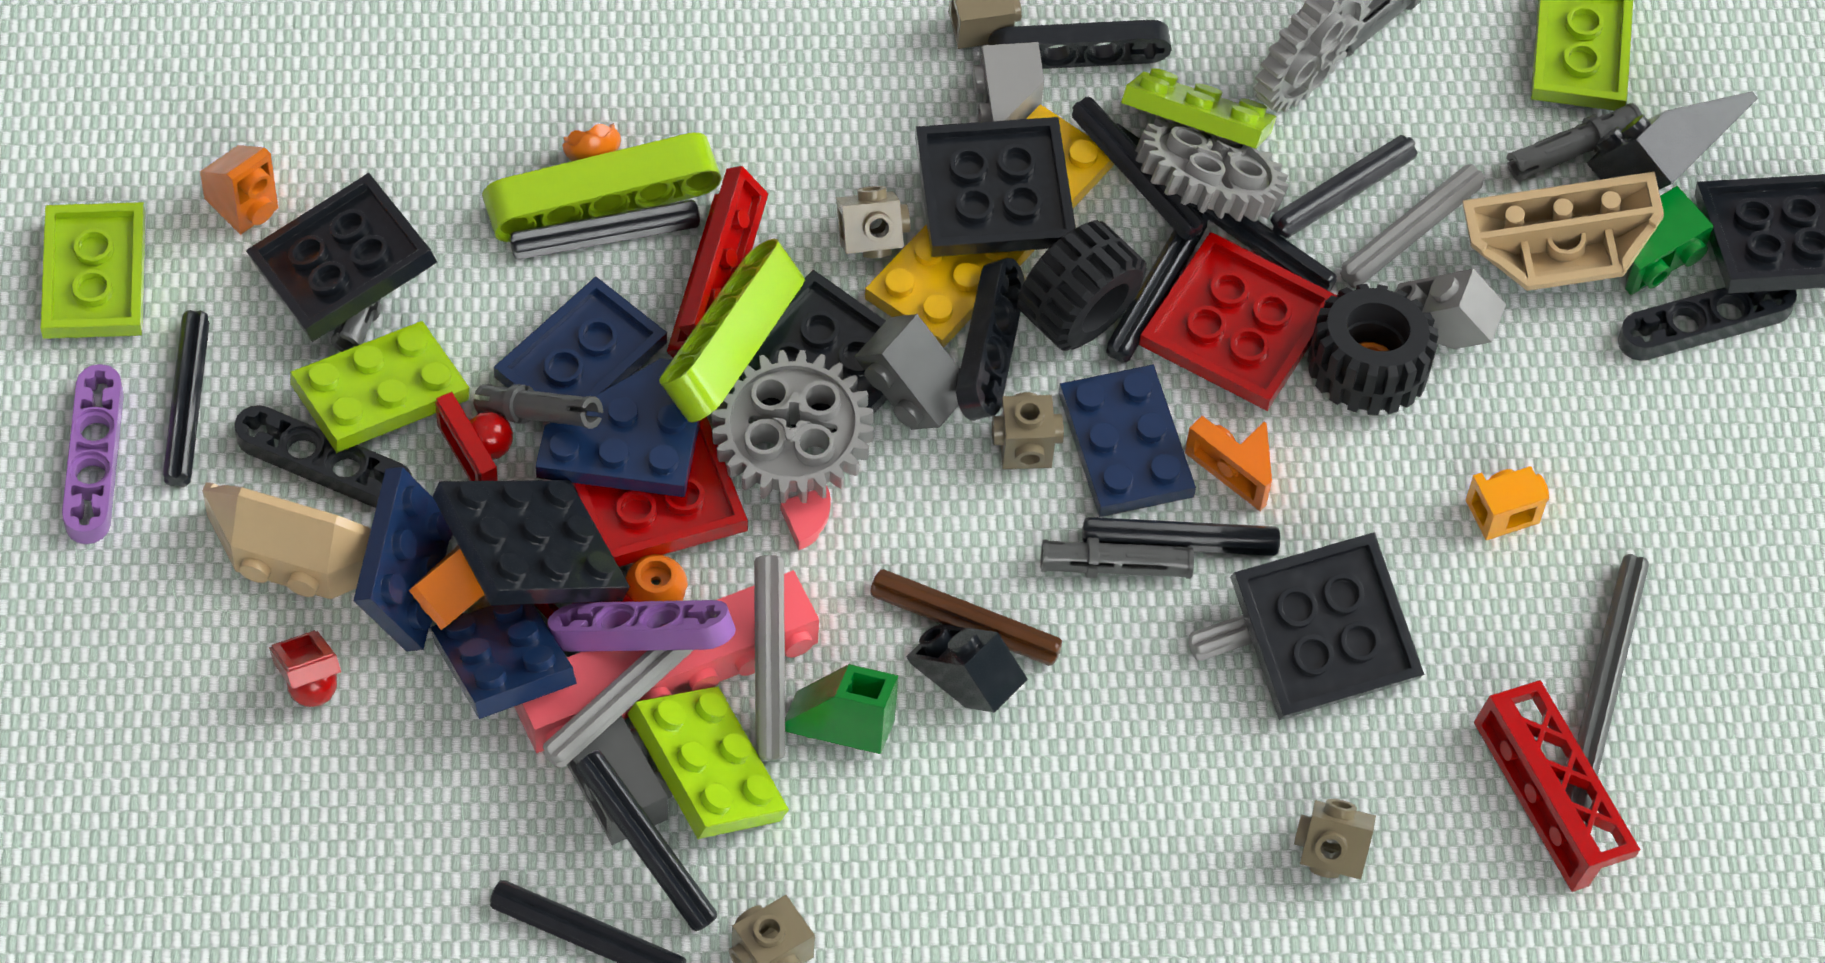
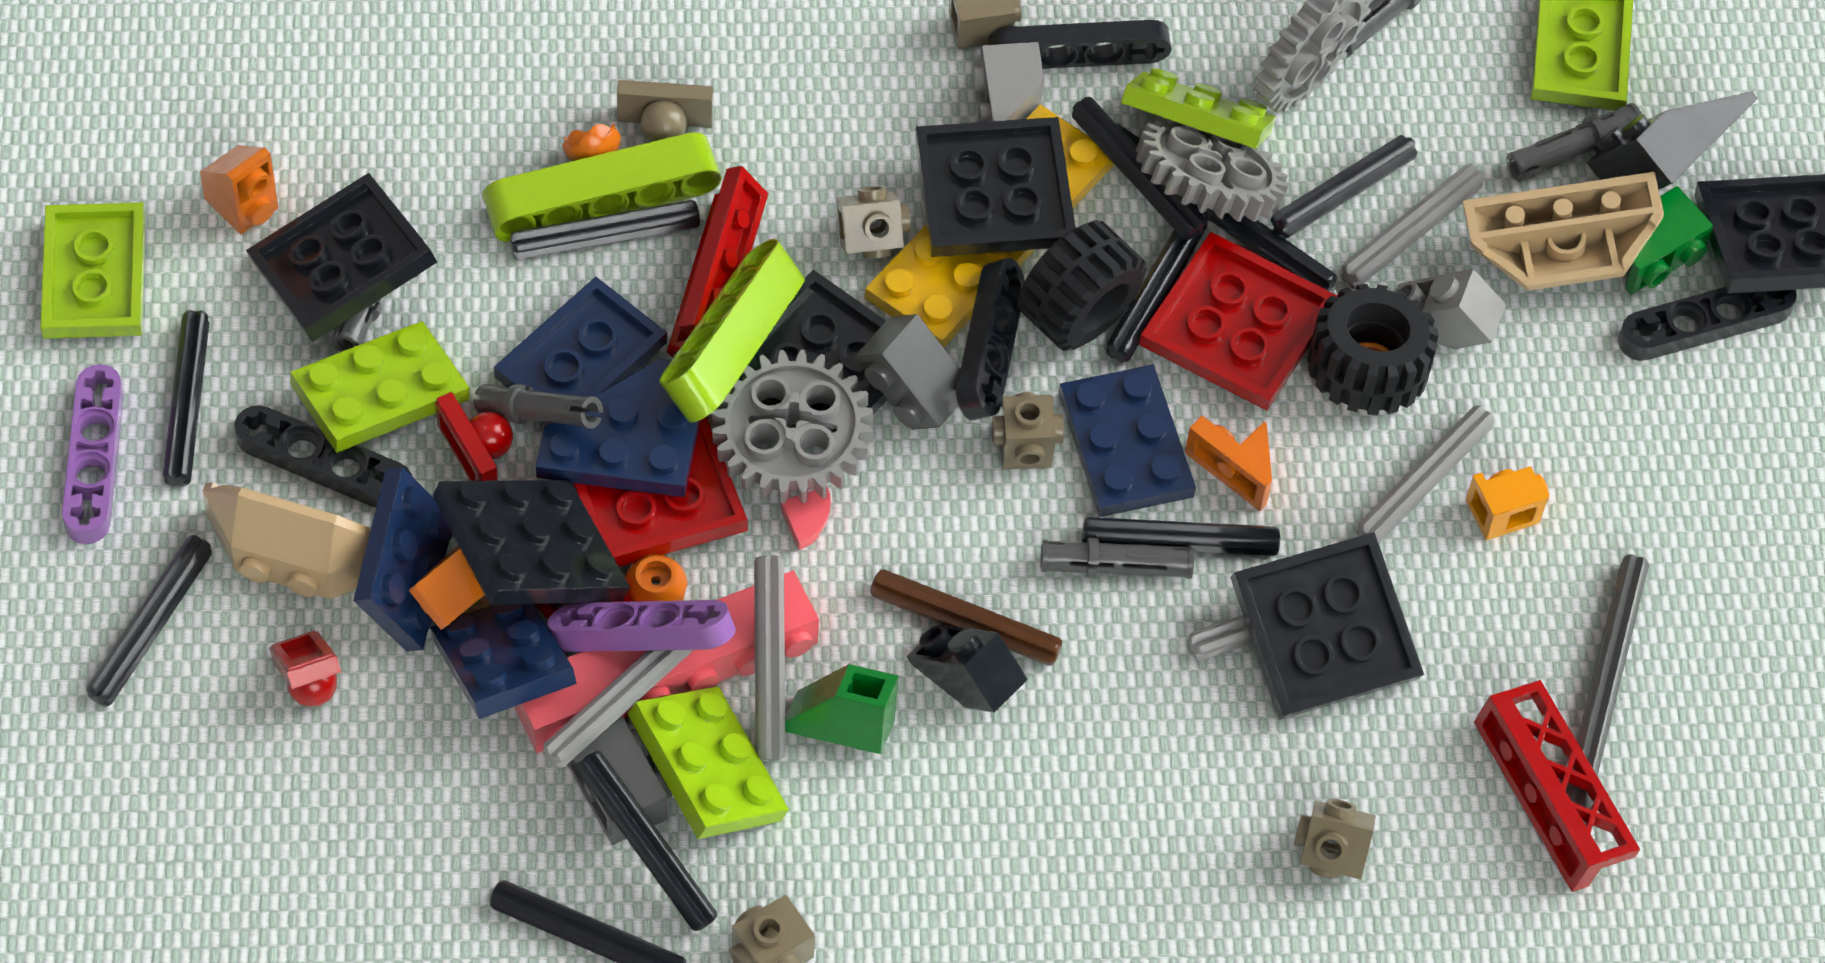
none -> black axle [86,535,212,707]
none -> dark tan tile [617,80,714,142]
none -> light grey axle [1356,405,1494,543]

